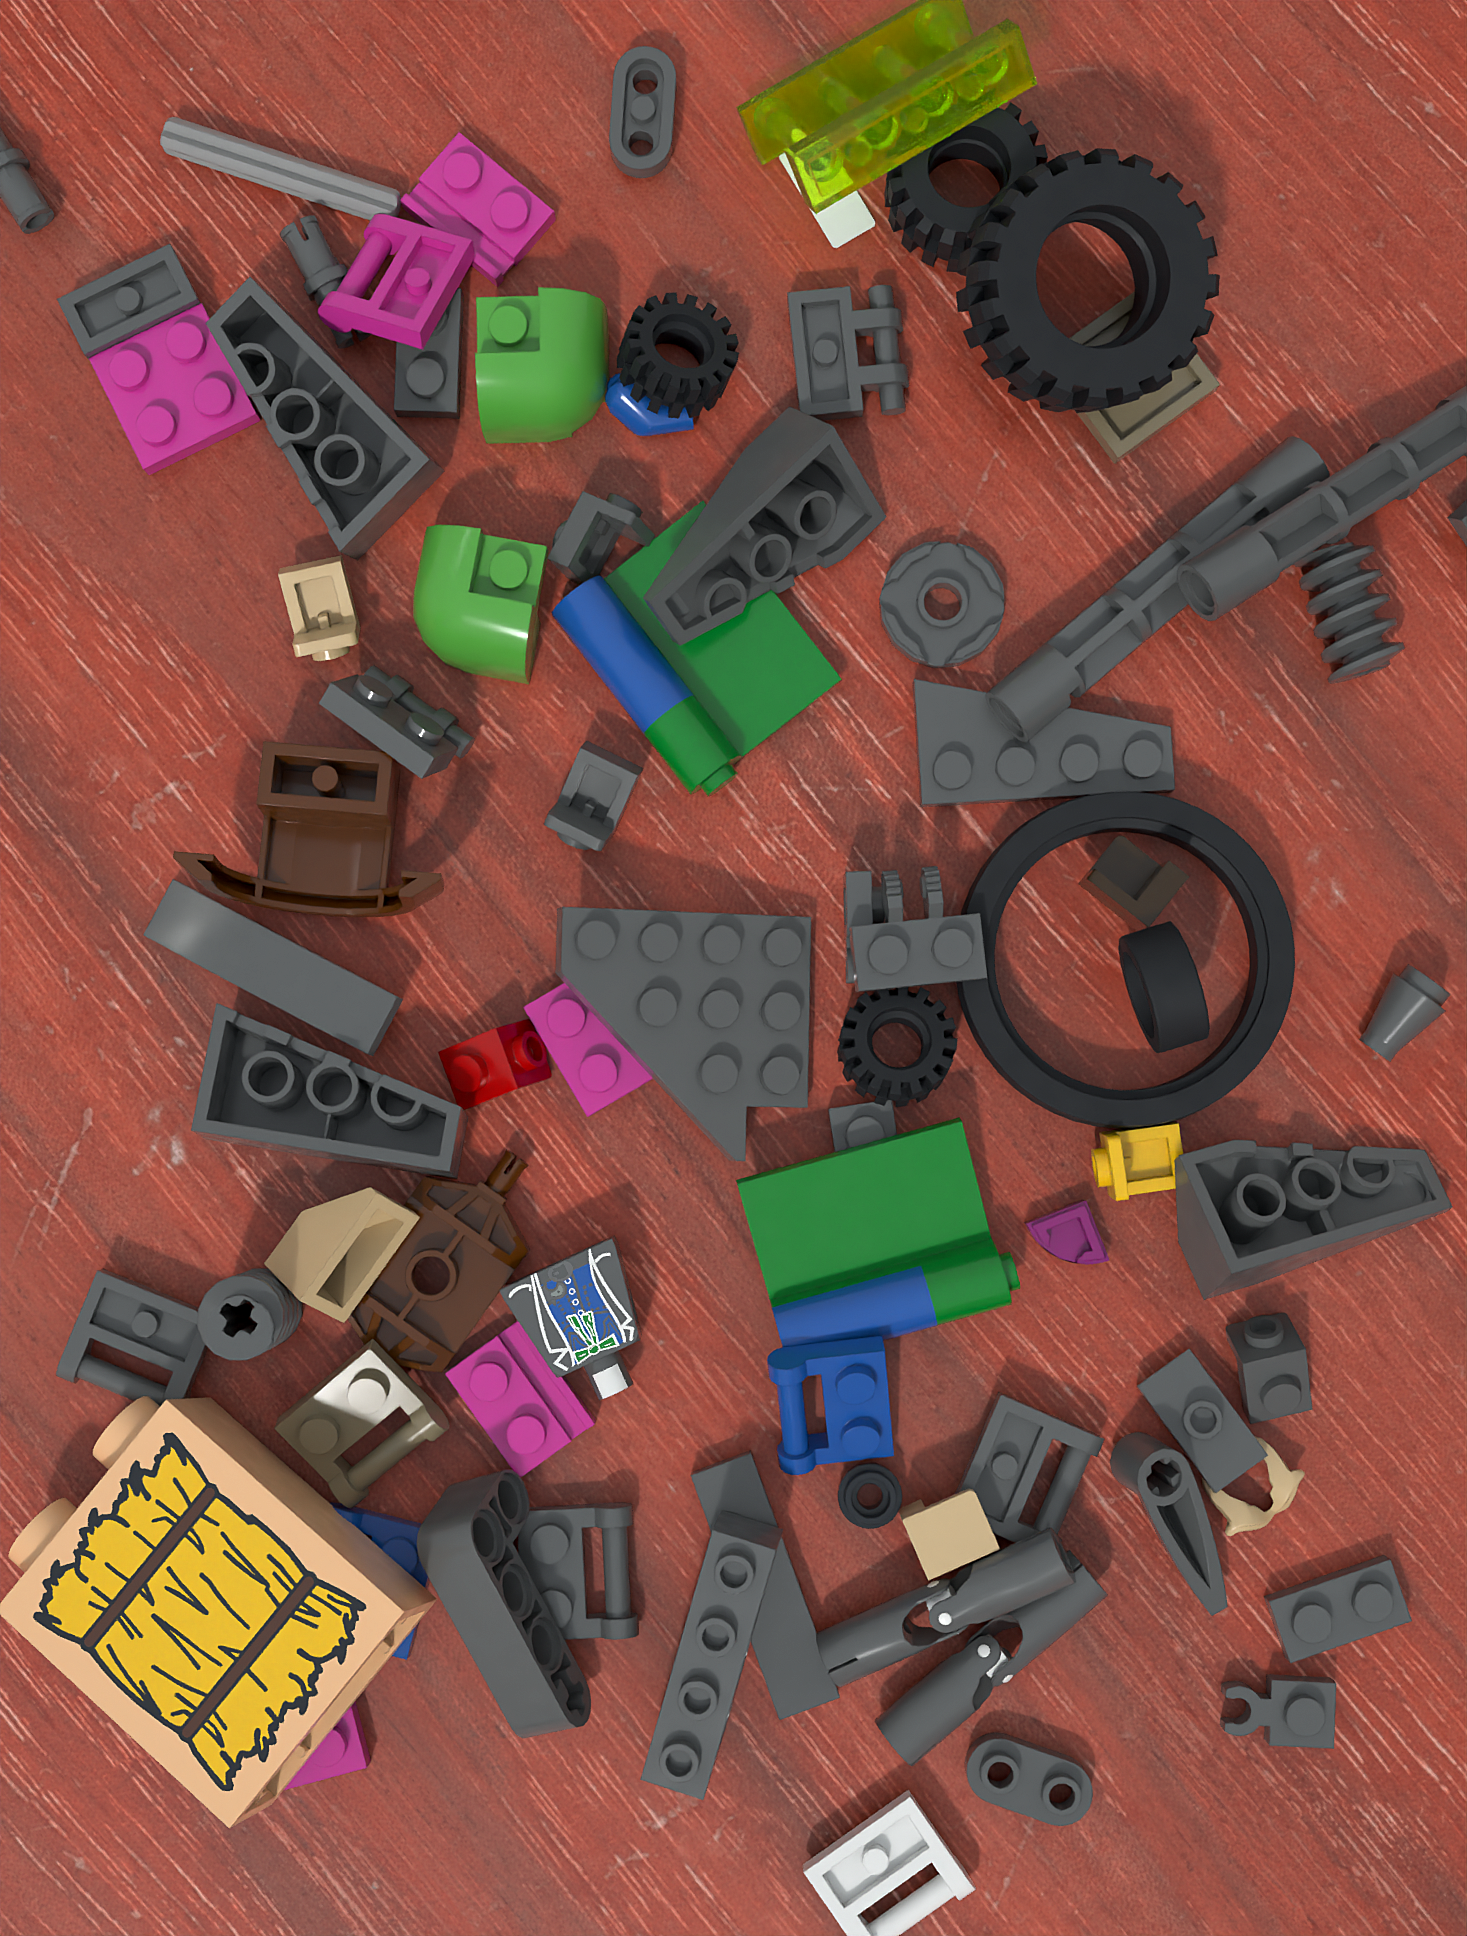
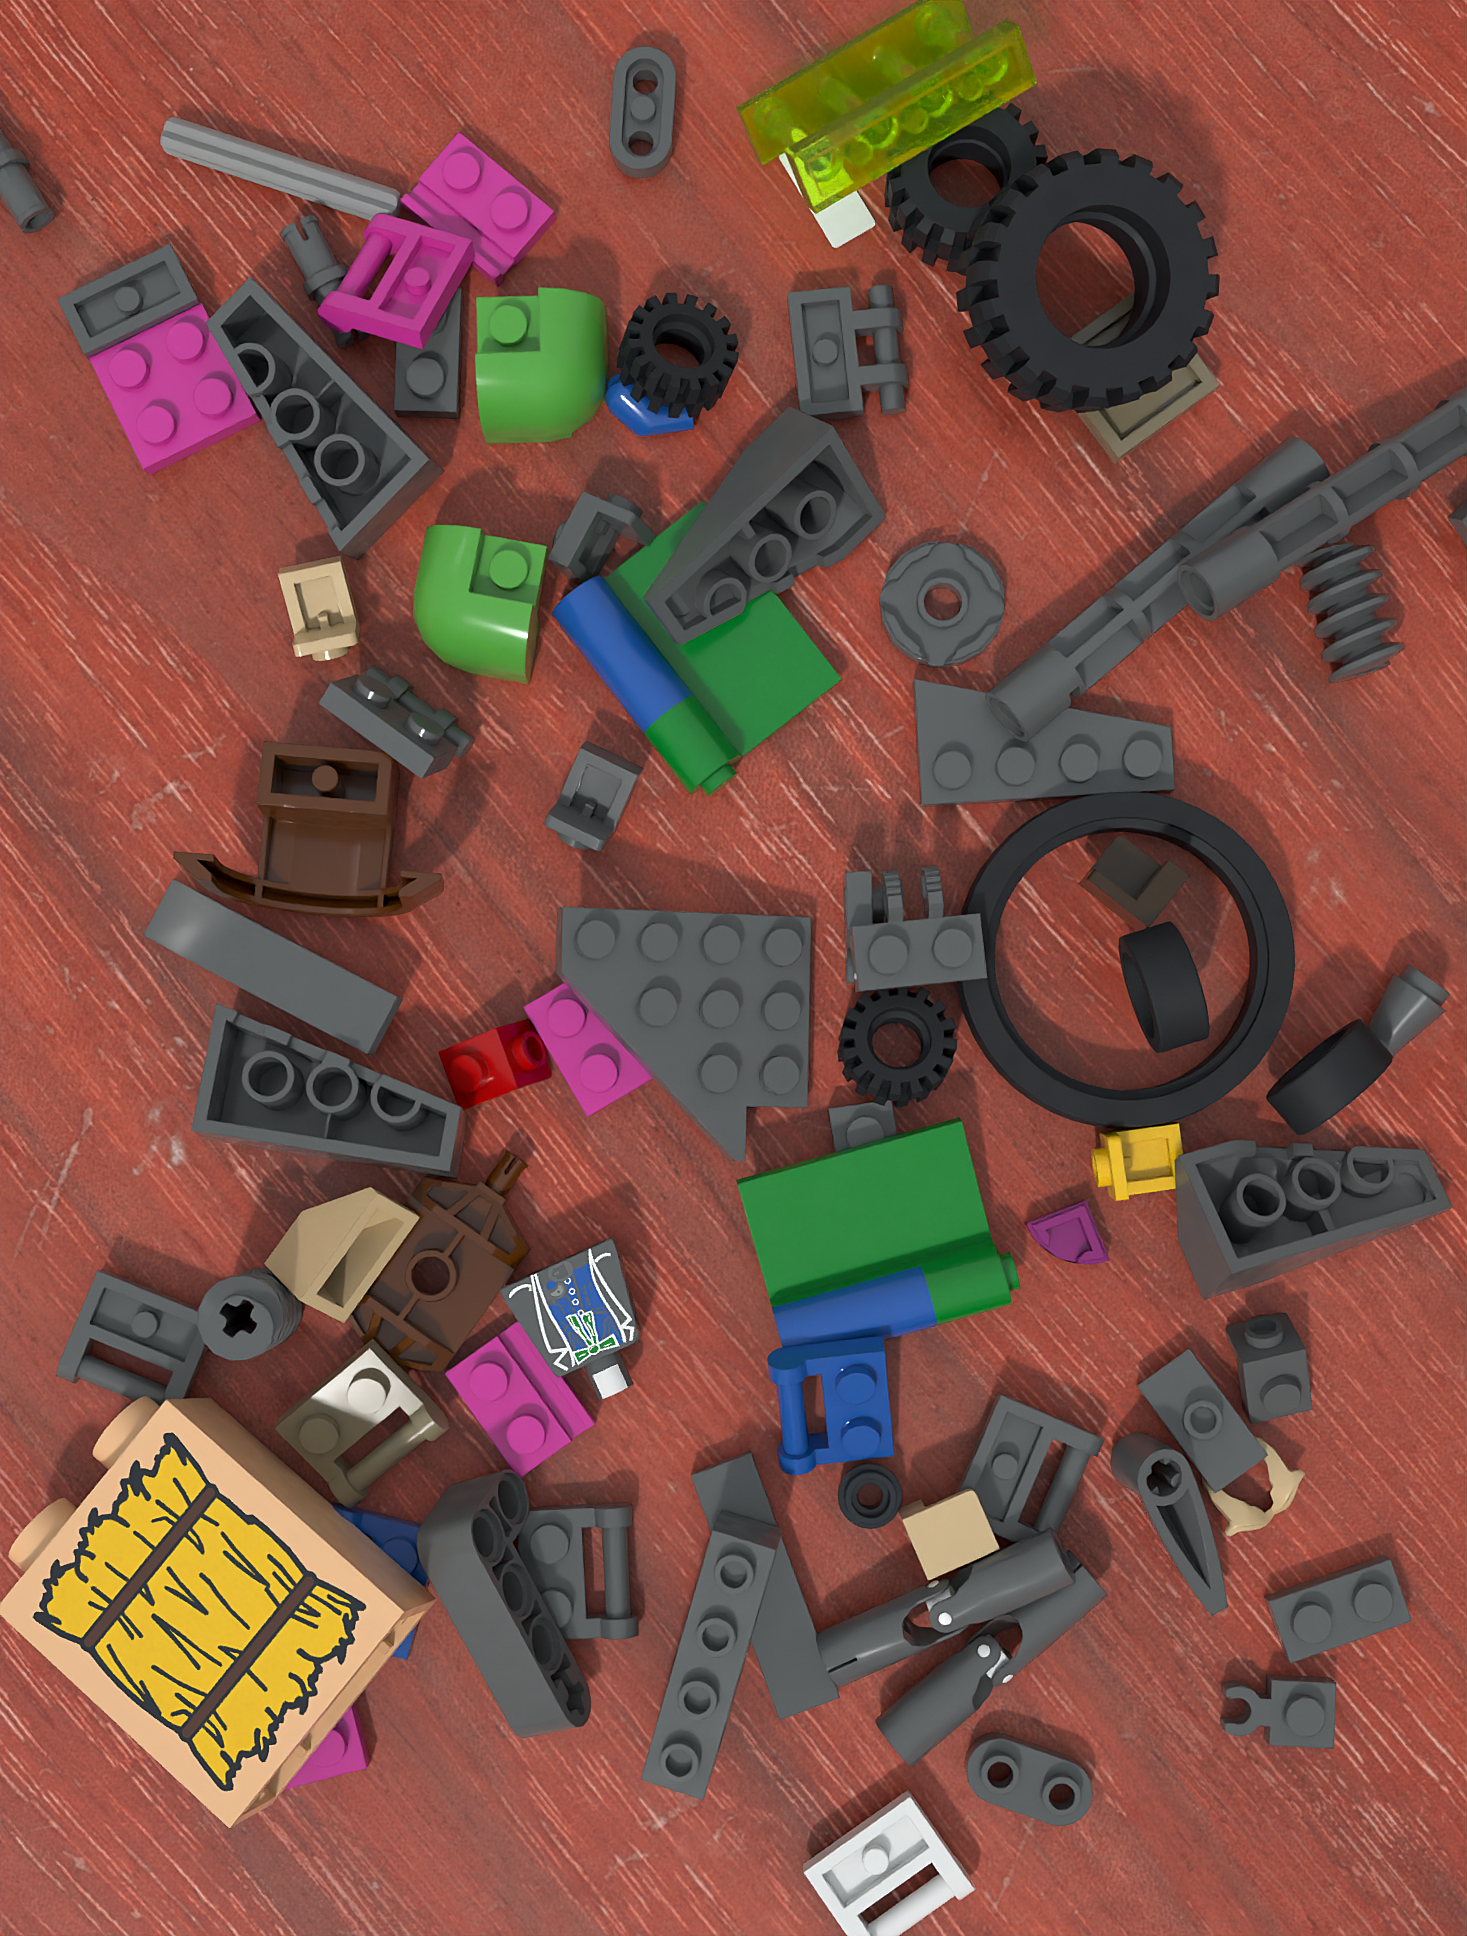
none -> black tyre [1266,1019,1393,1135]

